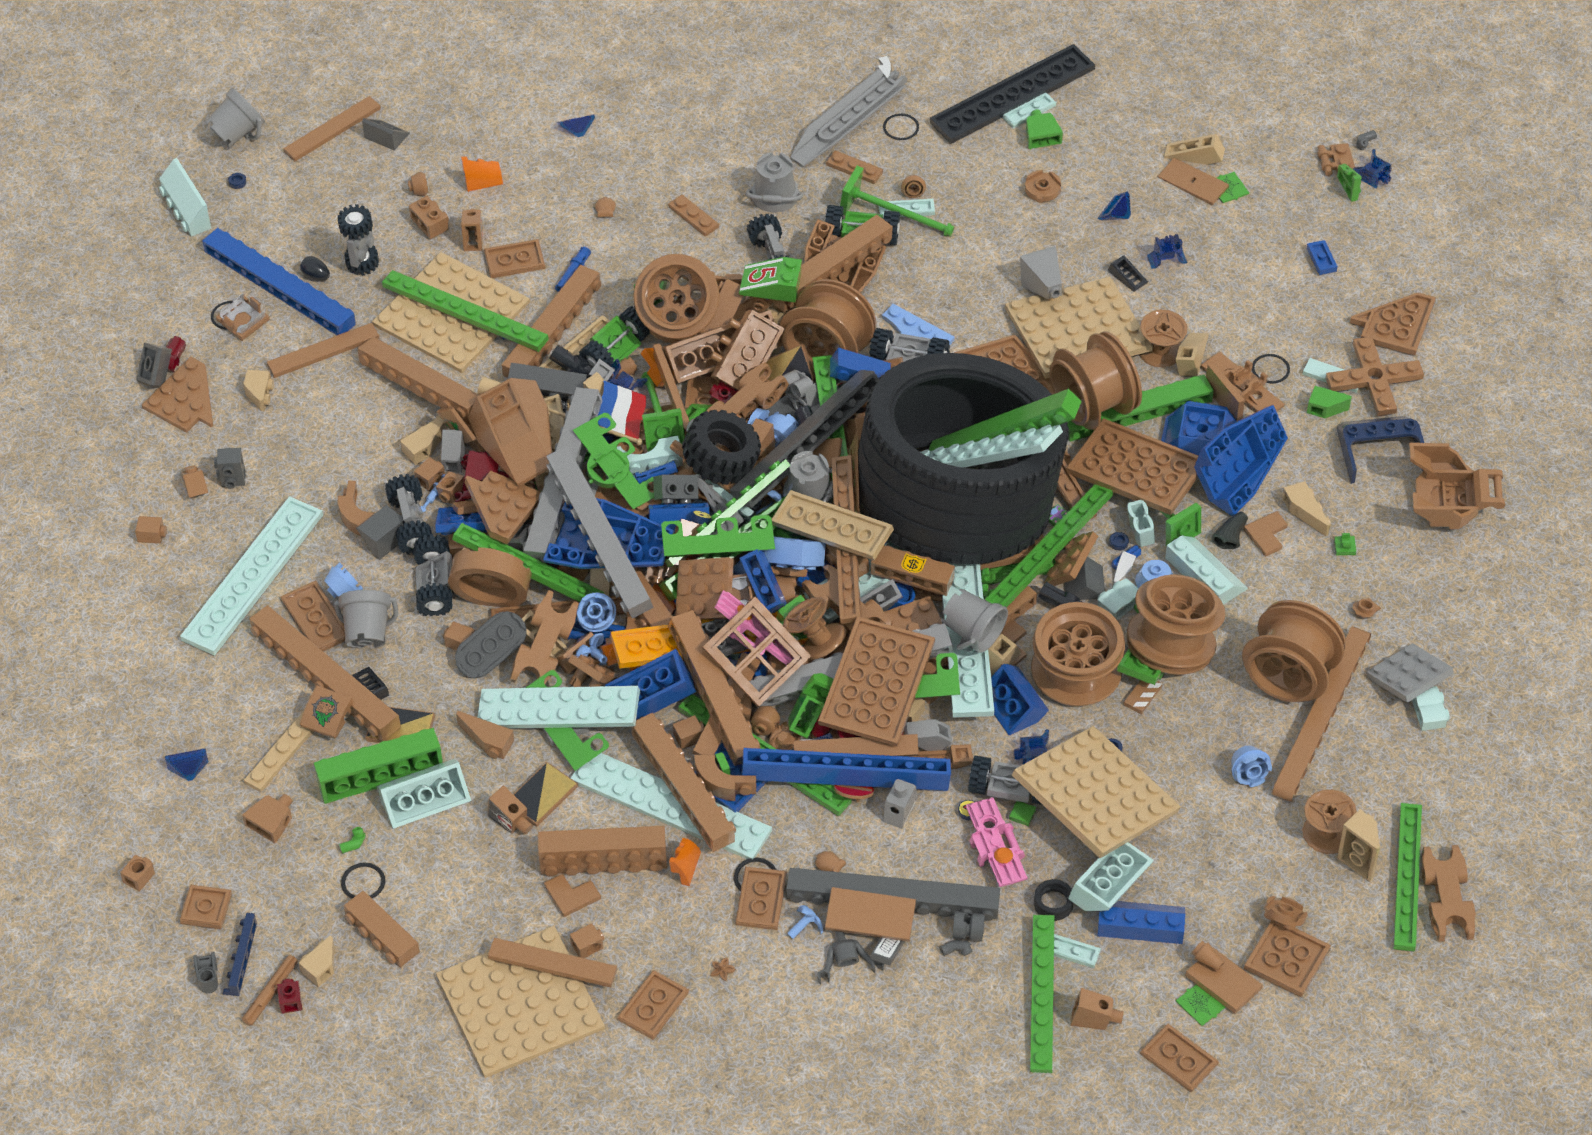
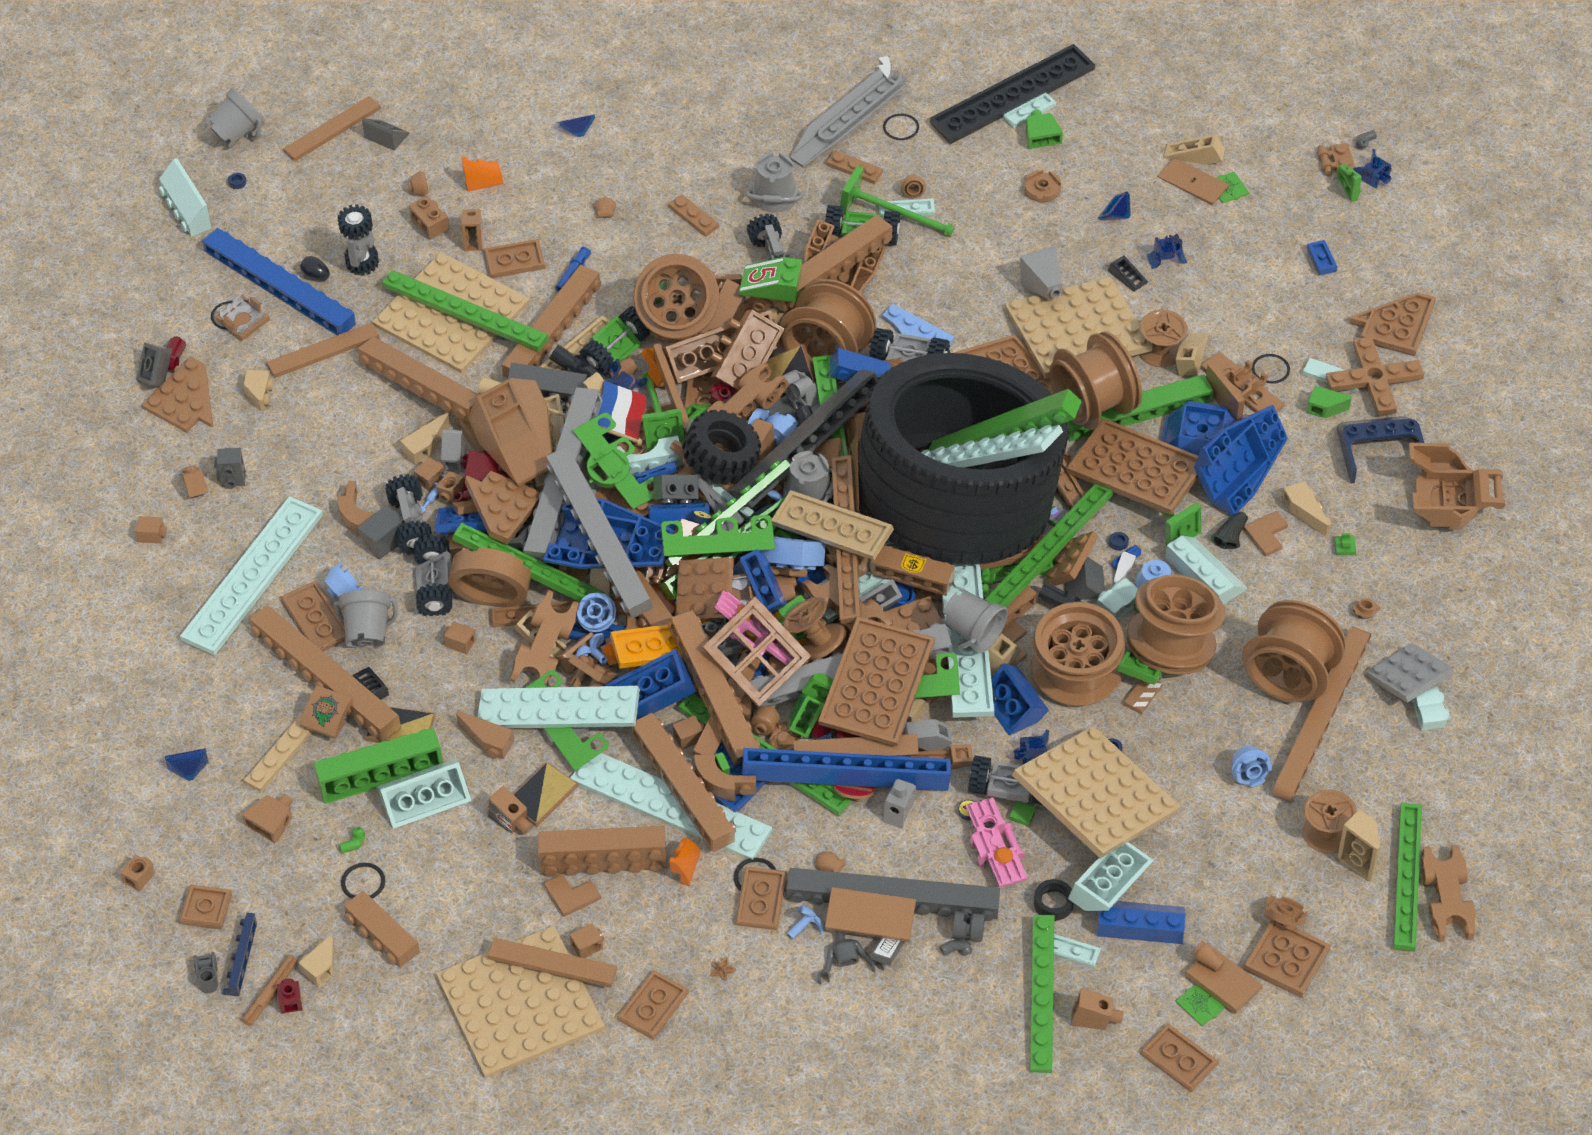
medium nougat slope [437,406,477,443] -> none
dark grey tile [455,611,527,678] -> none
light grey plate [588,359,615,382] -> none
light aqua brick [1128,500,1155,547] -> none

